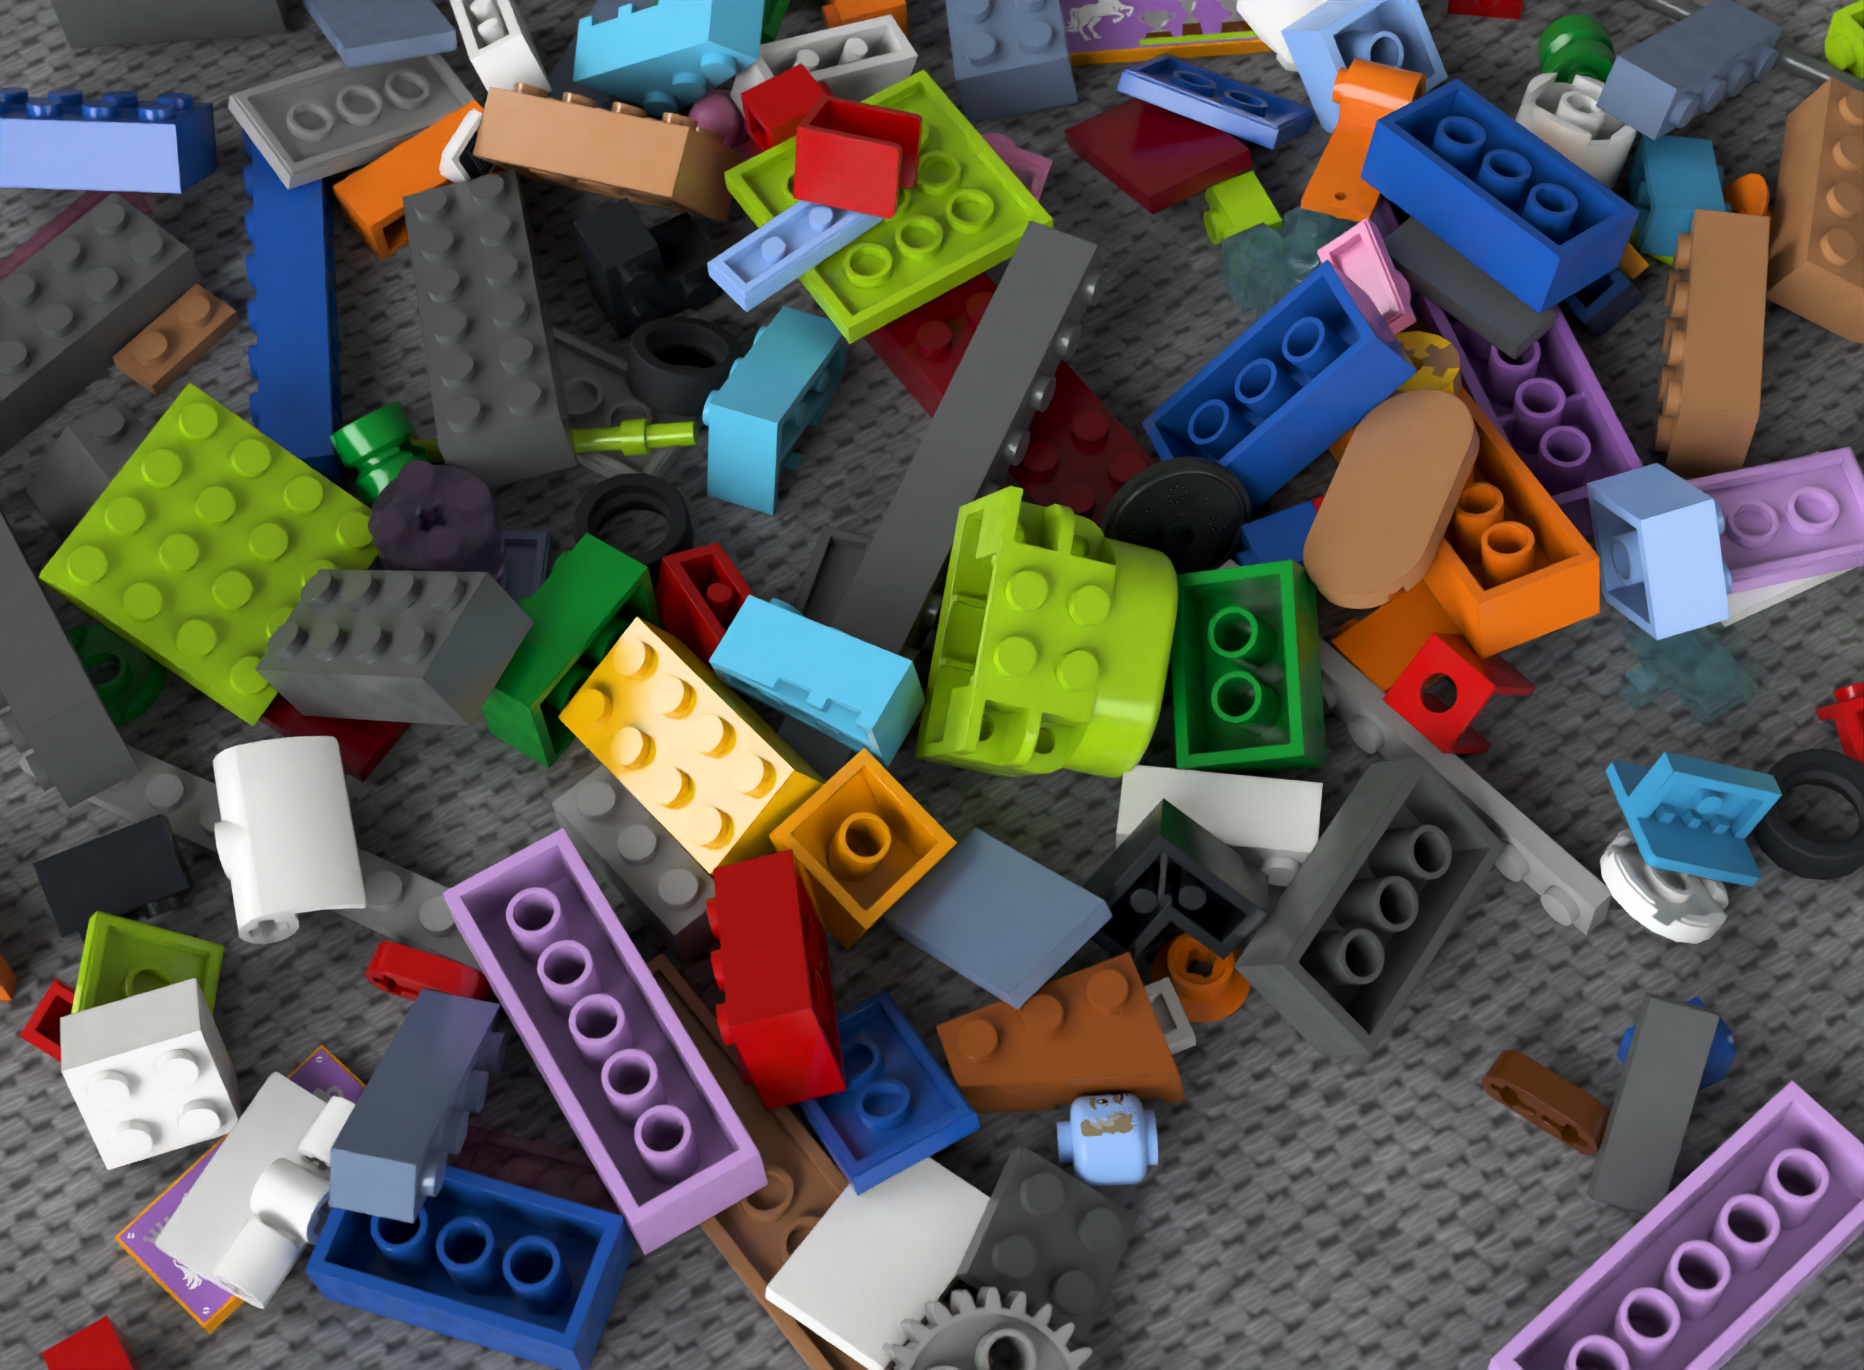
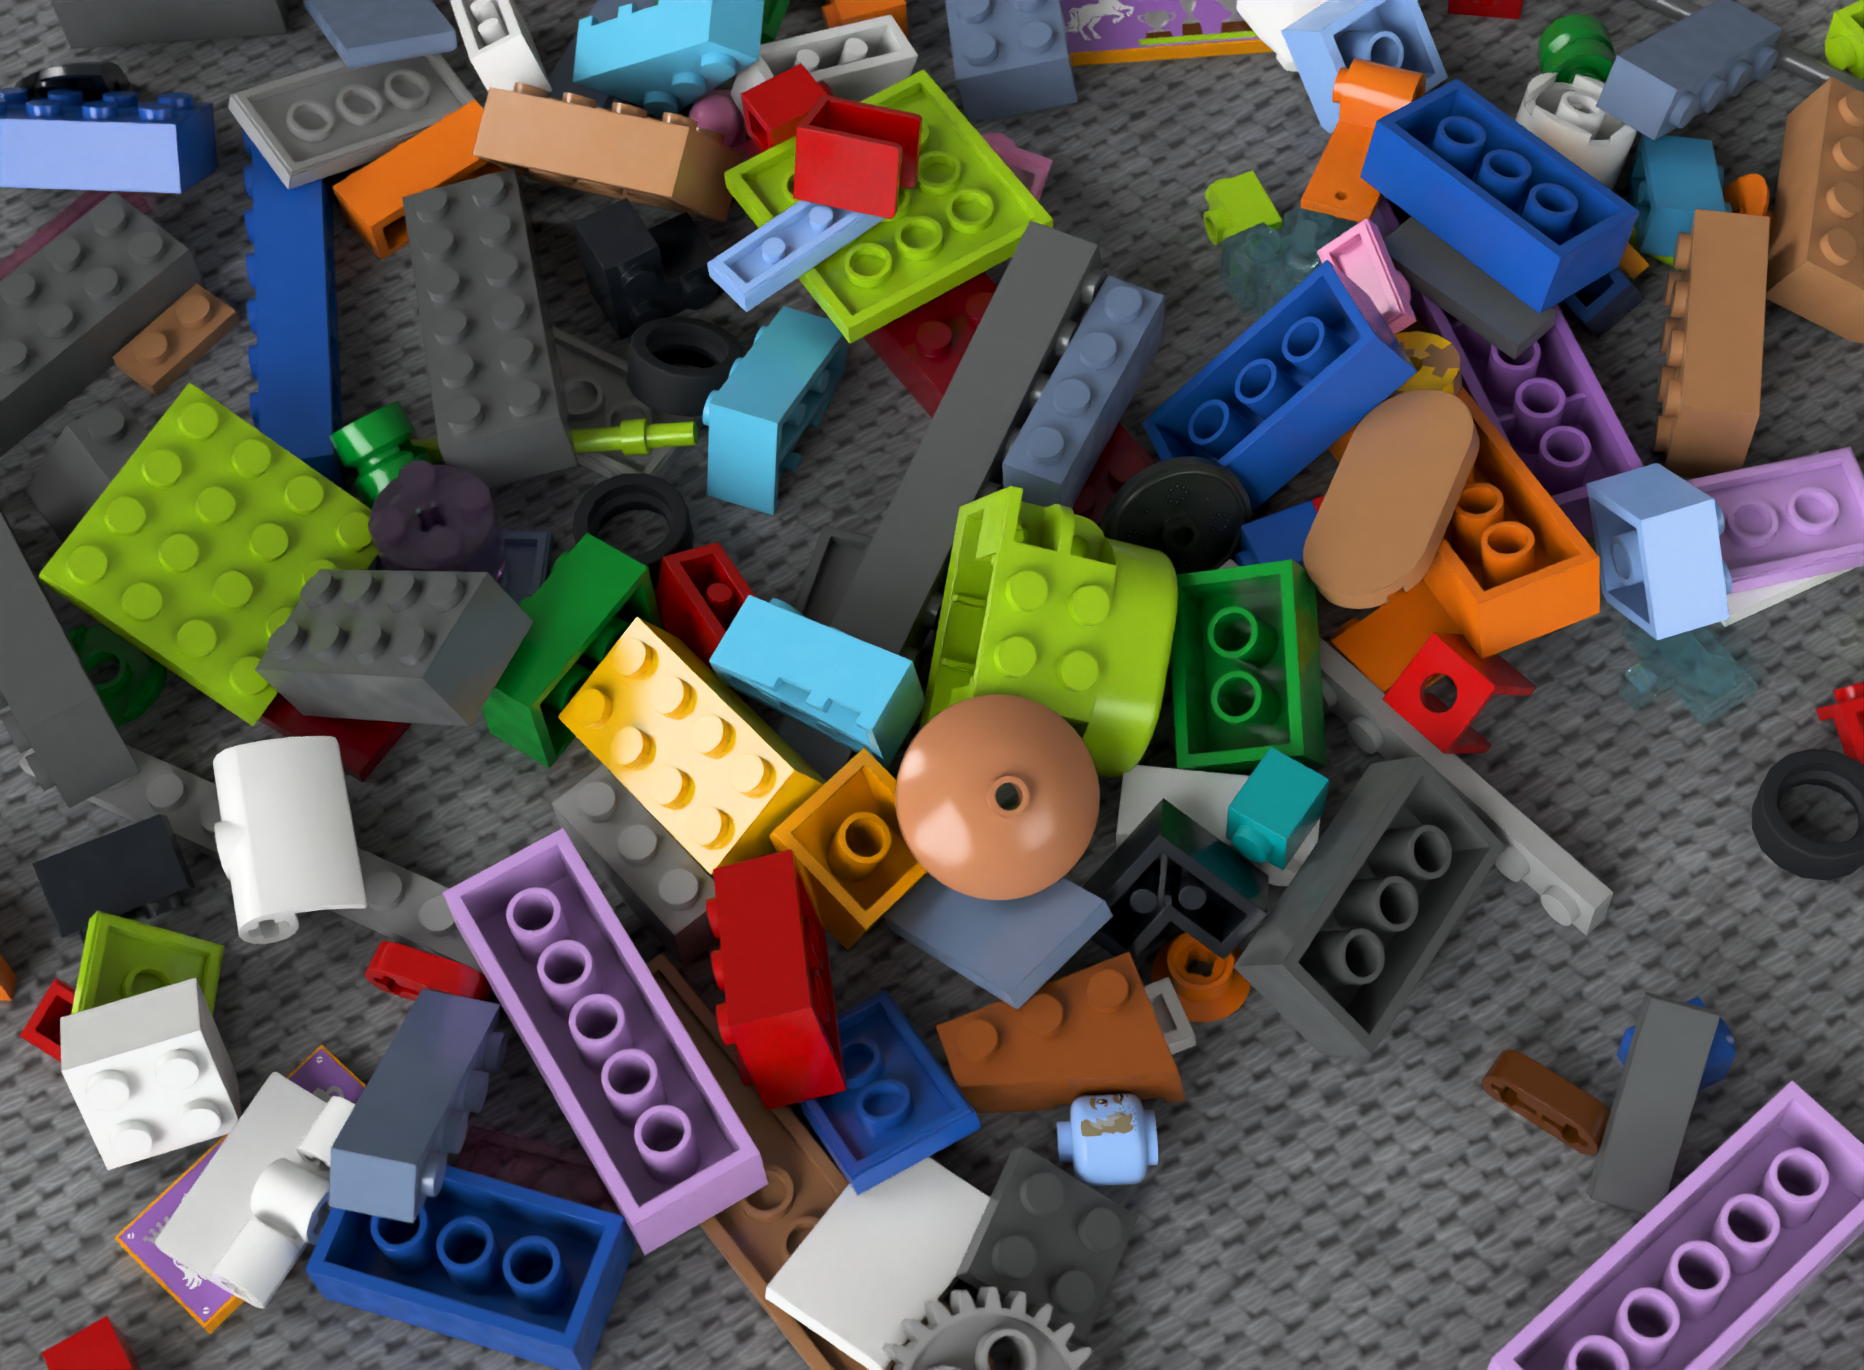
white slope [439,109,496,183] -> none
dark red tile [1064,97,1252,214] -> none
blue tile [1117,53,1315,150] -> none
white tile [1600,829,1729,944] -> none
dark azure bracket [1605,752,1783,887] -> none
none -> black brick [14,62,130,99]
none -> nougat dish [895,694,1100,900]
none -> sand blue brick [1002,275,1165,508]
none -> teal brick [1226,747,1329,871]

